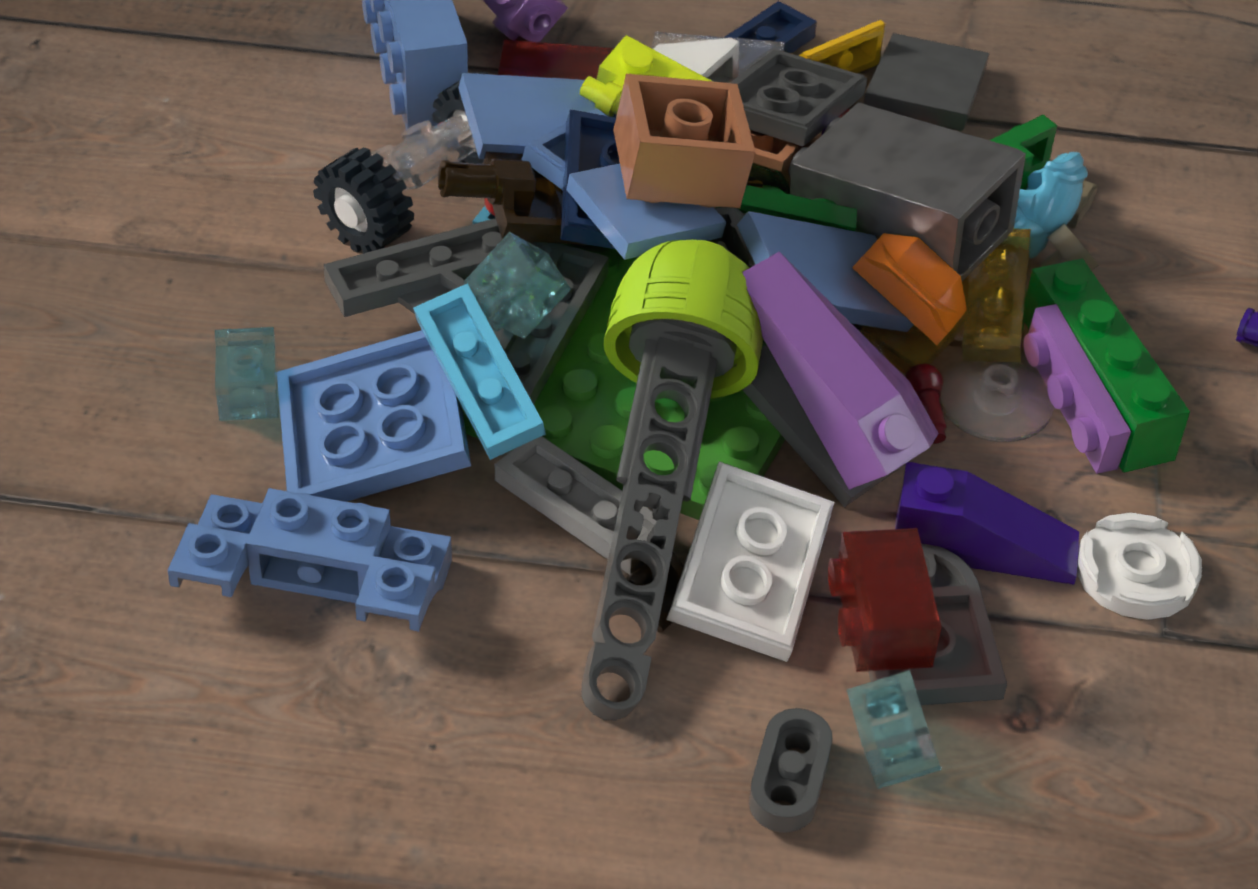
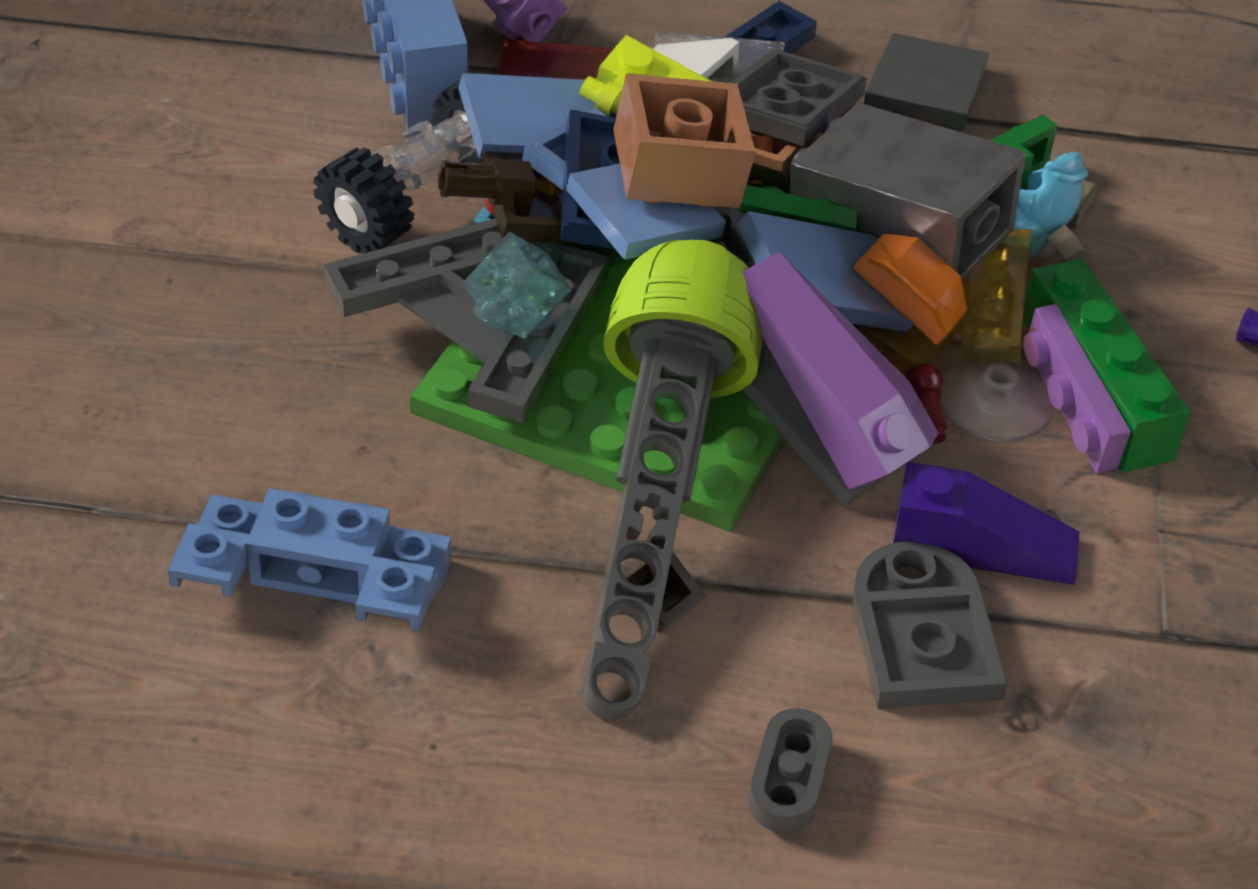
clear light blue brick [215,327,279,421] -> none
medium blue plate [277,330,471,502] -> none
medium azure plate [413,283,546,460] -> none
light grey plate [495,436,657,575] -> none
white tile [667,461,835,662] -> none
yellow slope [800,20,885,73] -> none
clear red brick [828,528,941,672] -> none
clear light blue brick [846,670,941,789] -> none
white tile [1077,513,1202,620] -> none

